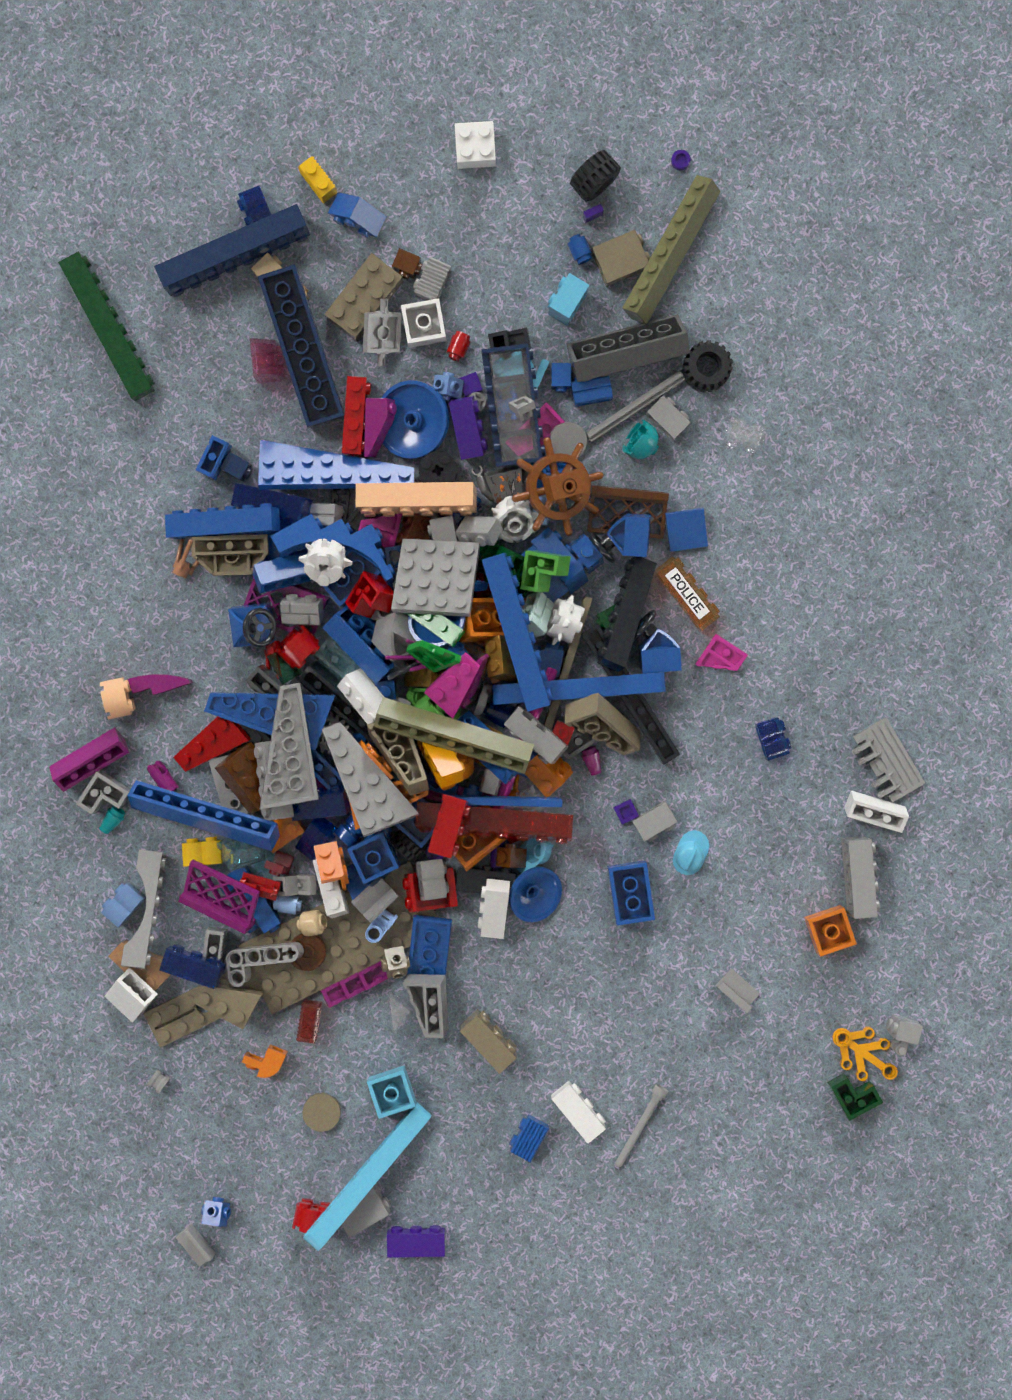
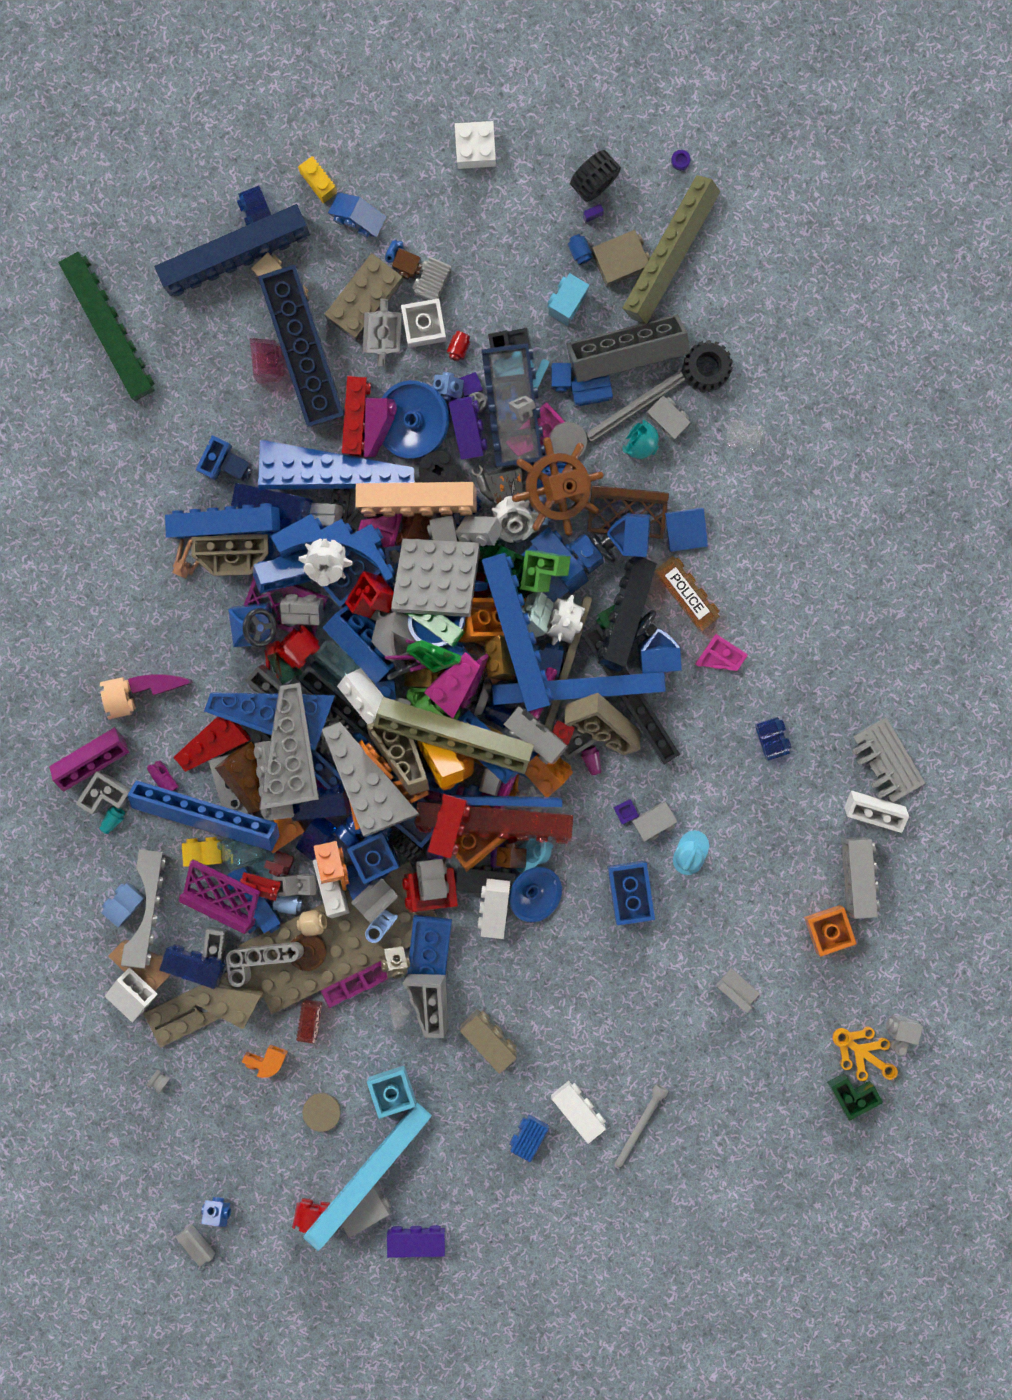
none -> blue arm [385,239,404,263]

